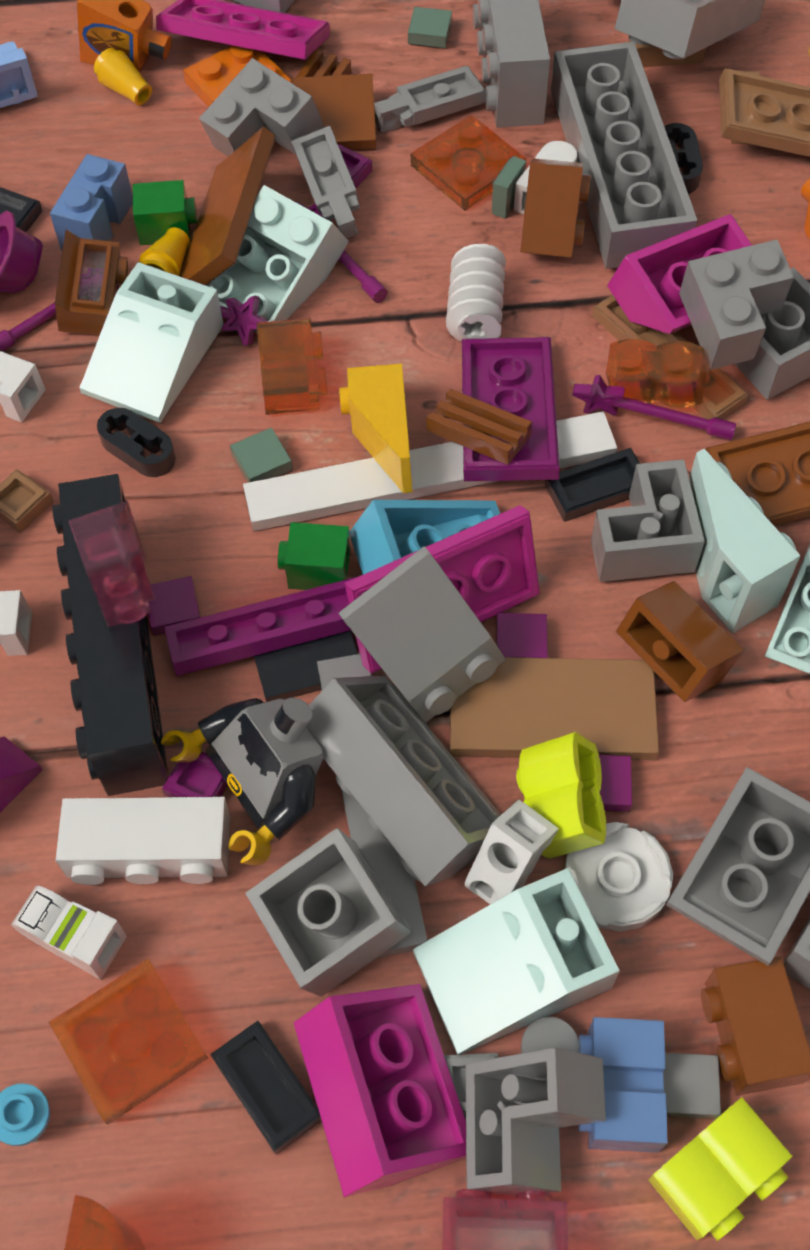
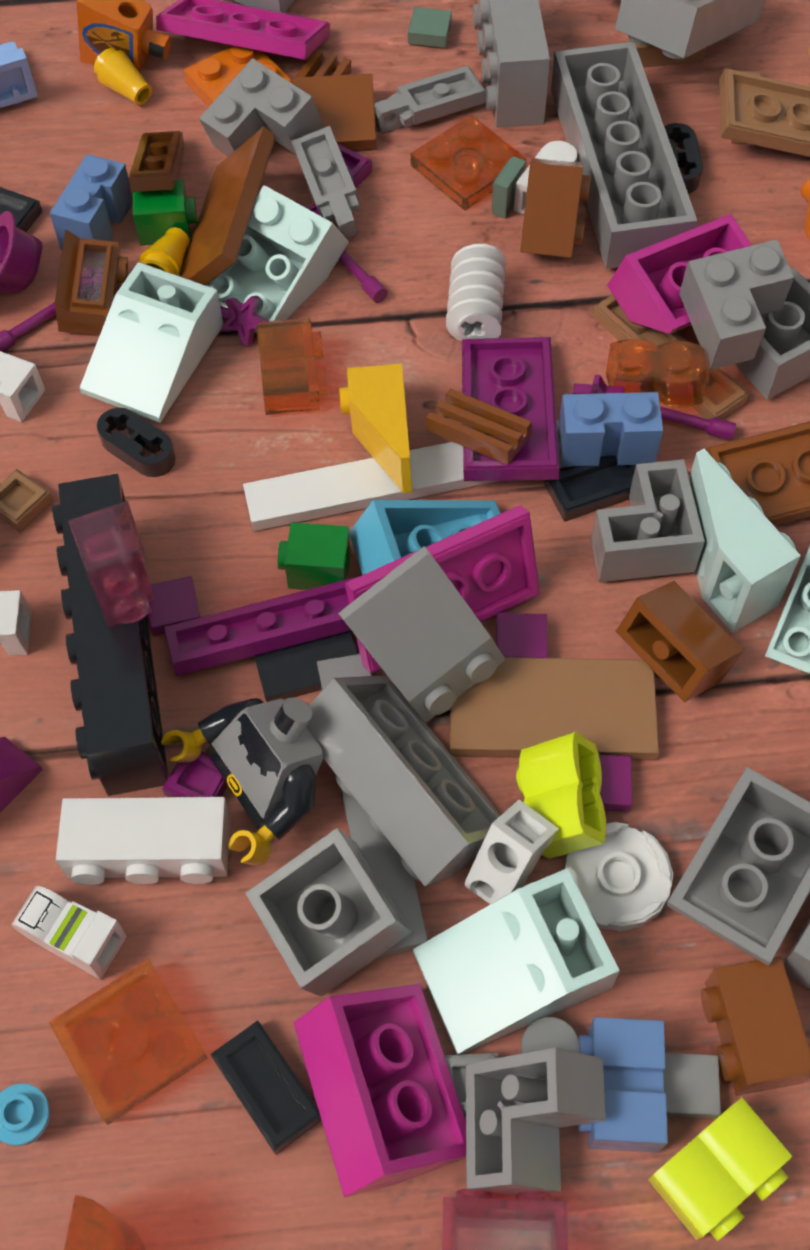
sand green tile [230,427,293,483] -> none
none -> reddish brown tile [129,131,184,192]
none -> medium blue brick [558,392,663,467]

